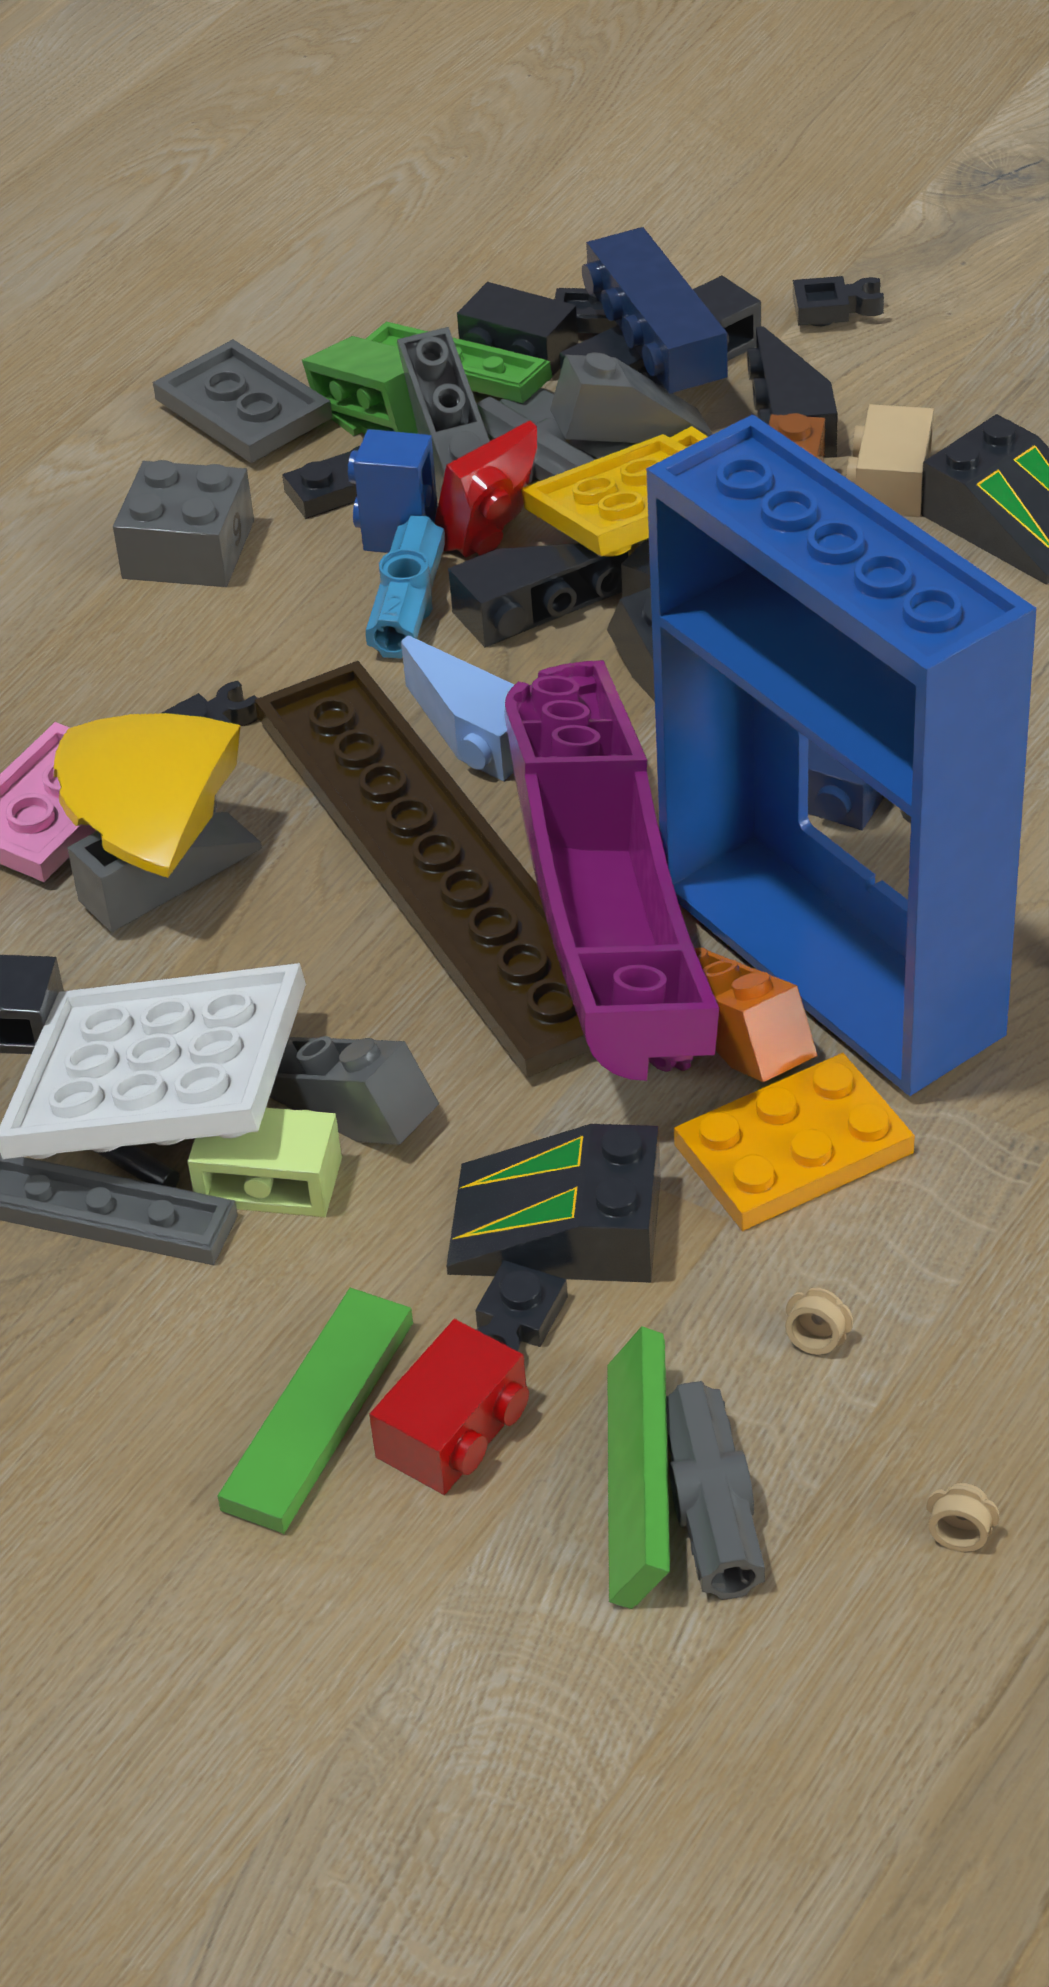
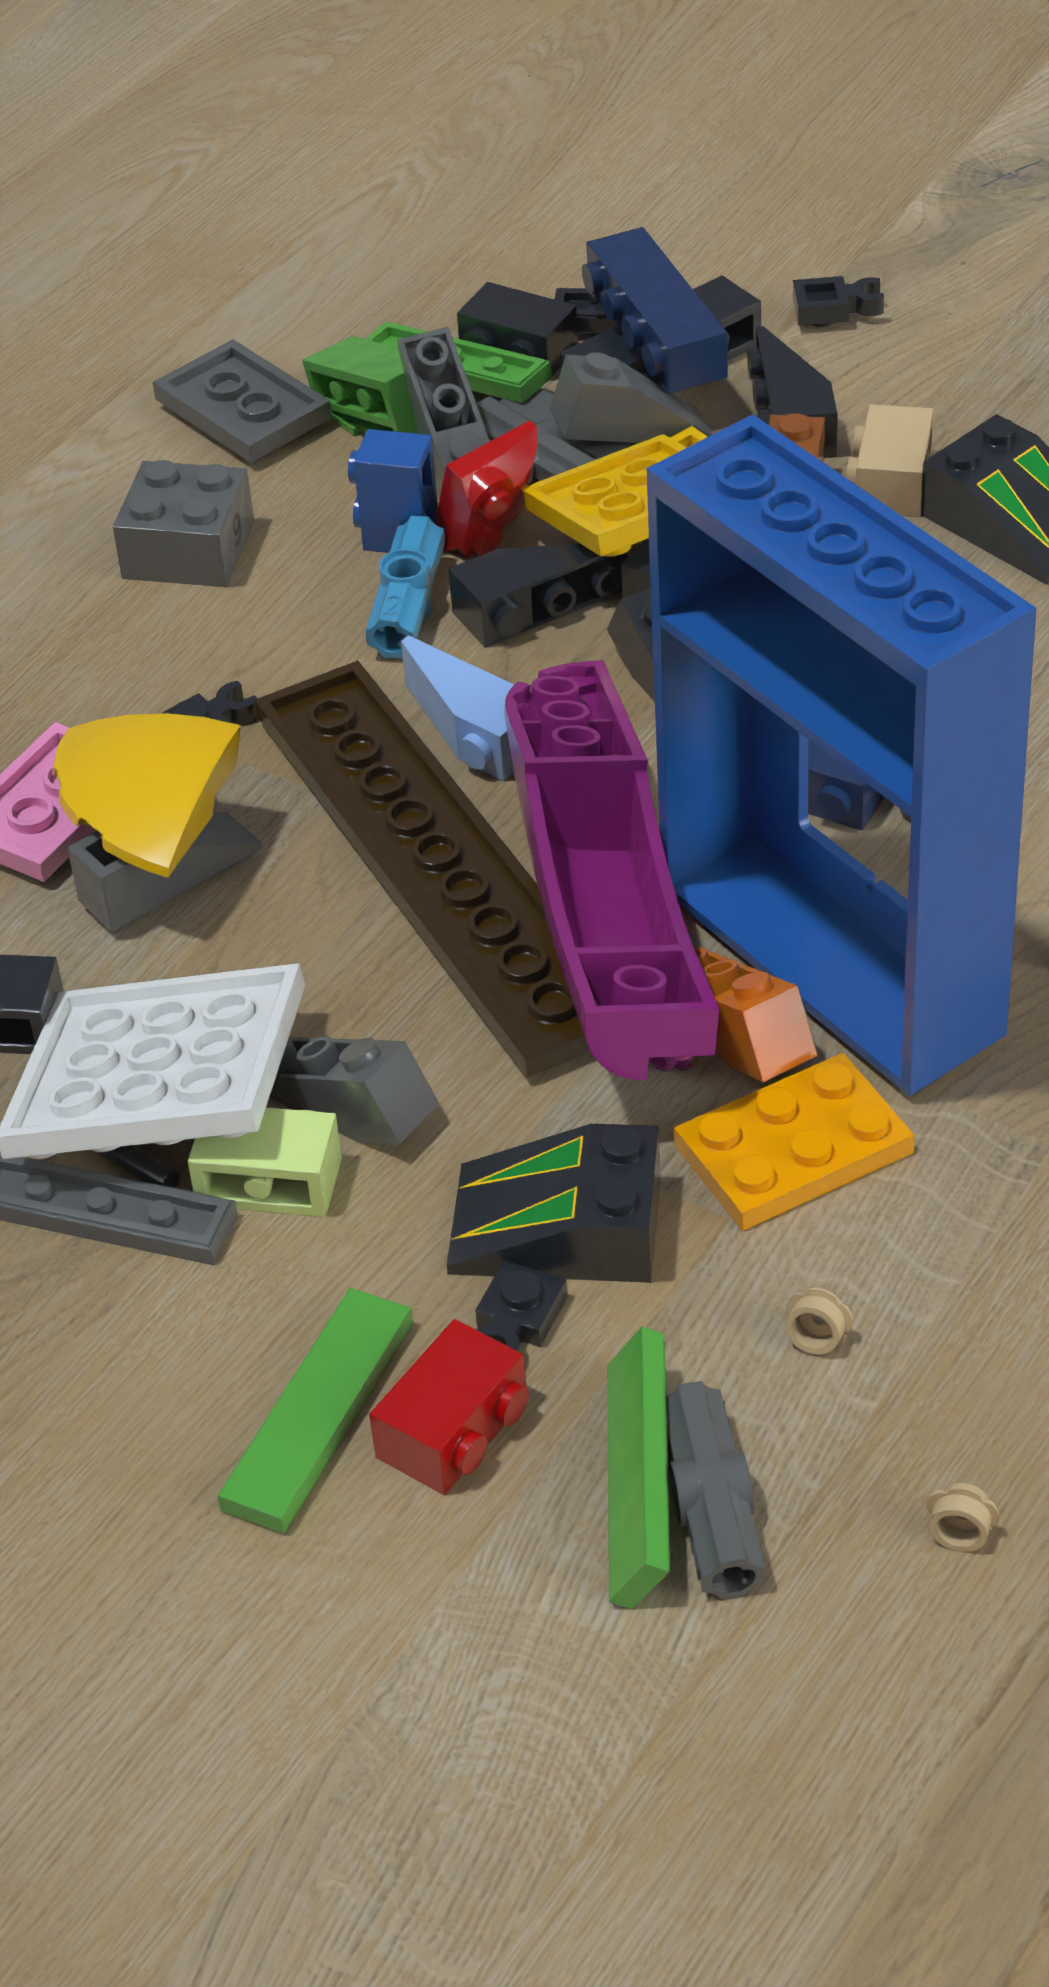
black plate [282,446,360,519] -> none

